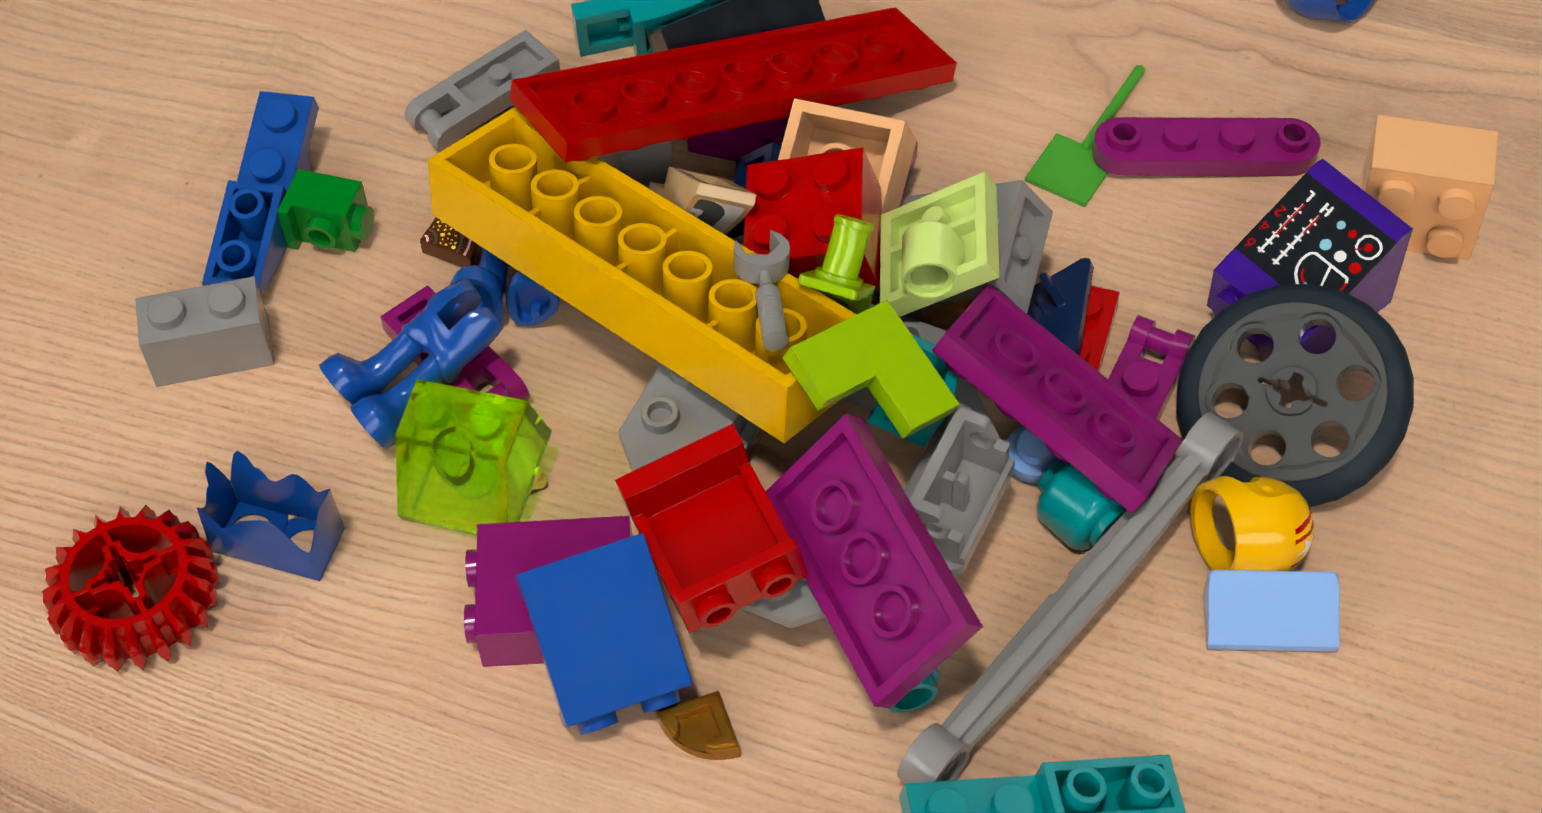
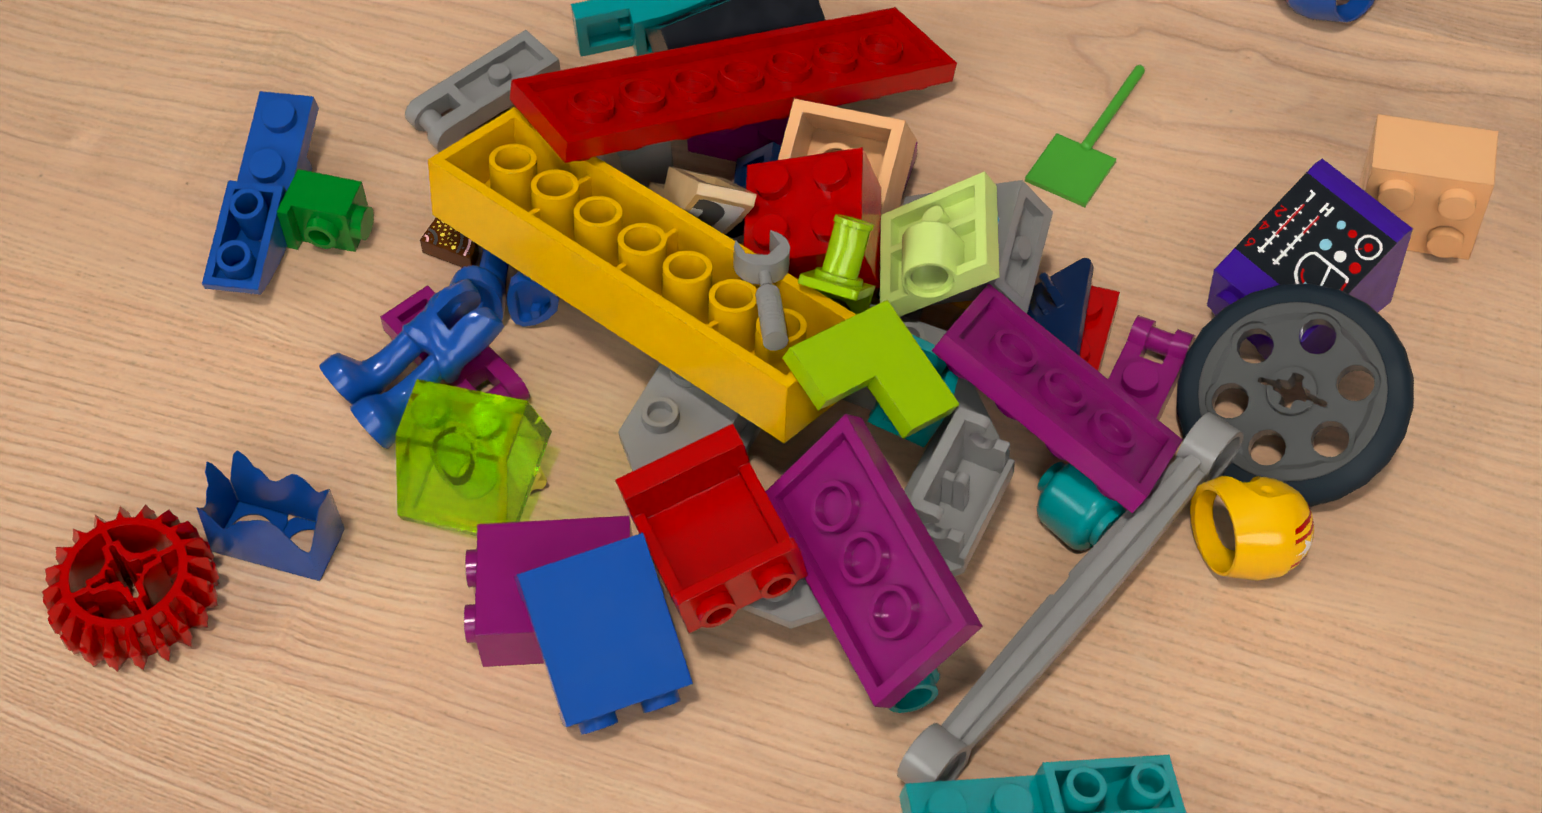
light grey piece [135,277,274,387] -> none
pearl gold tile [656,691,740,760] -> none
light blue plate [1006,426,1065,484] -> none
magenta plate [1092,117,1321,176] -> none
light blue slope [1203,570,1339,652] -> none

